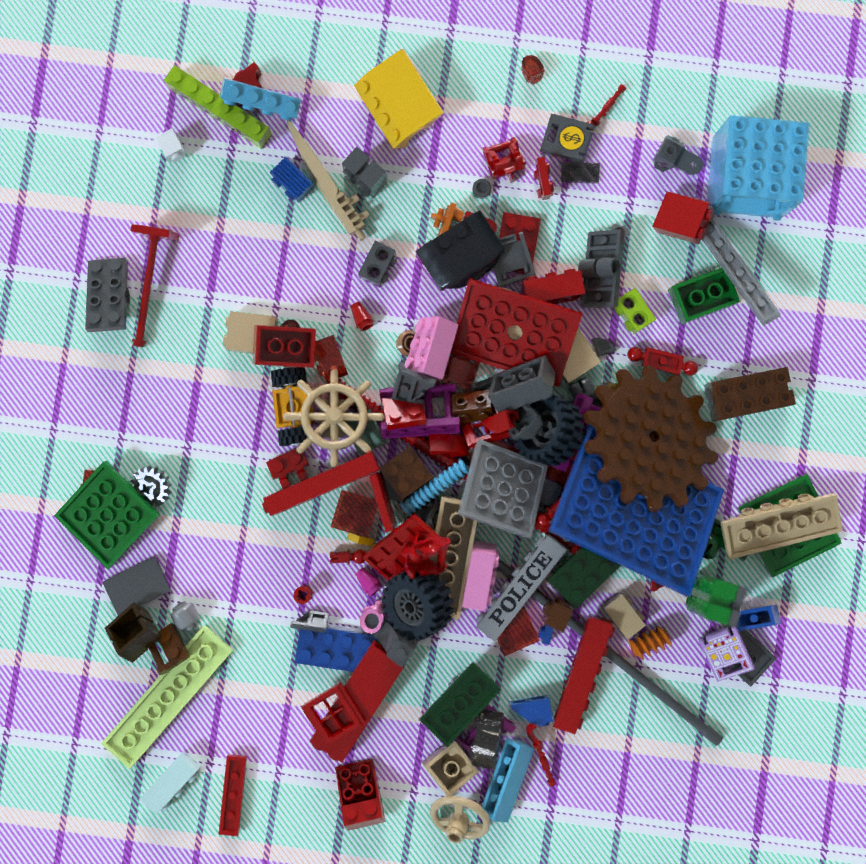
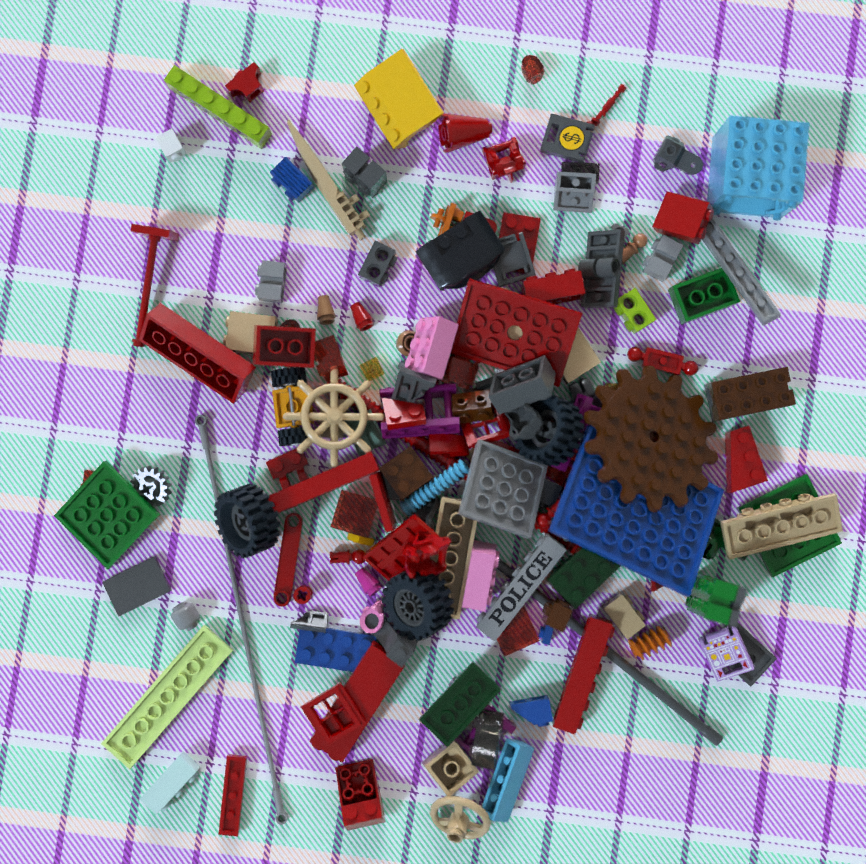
dark grey plate [85,258,130,332] -> none
dark brown piece [104,602,162,663] -> none
reddish brown plate [149,623,190,675] -> none
medium azure brick [219,77,301,121] -> none
dark grey tile [472,179,491,199] -> none
red brick [483,410,519,433] -> none
red piece [526,723,556,787] -> none
red plate [533,157,554,200] -> none
dark grey tile [592,338,617,357] -> none
blue slope [737,604,781,631] -> none
none -> red brick [139,303,256,404]
none -> light grey piece [195,415,288,825]
none -> black wheel [214,484,280,558]
none -> light grey brick [255,260,287,304]
none -> red piece [274,513,303,607]
none -> medium nougat cone [317,295,336,325]
none -> clear yellow tile [359,357,385,381]
none -> red cone [438,113,492,153]
none -> light grey brick [553,171,596,213]
none -> nougat pin [622,233,648,265]
none -> light grey brick [642,235,684,282]
none -> red wedge [725,426,768,493]

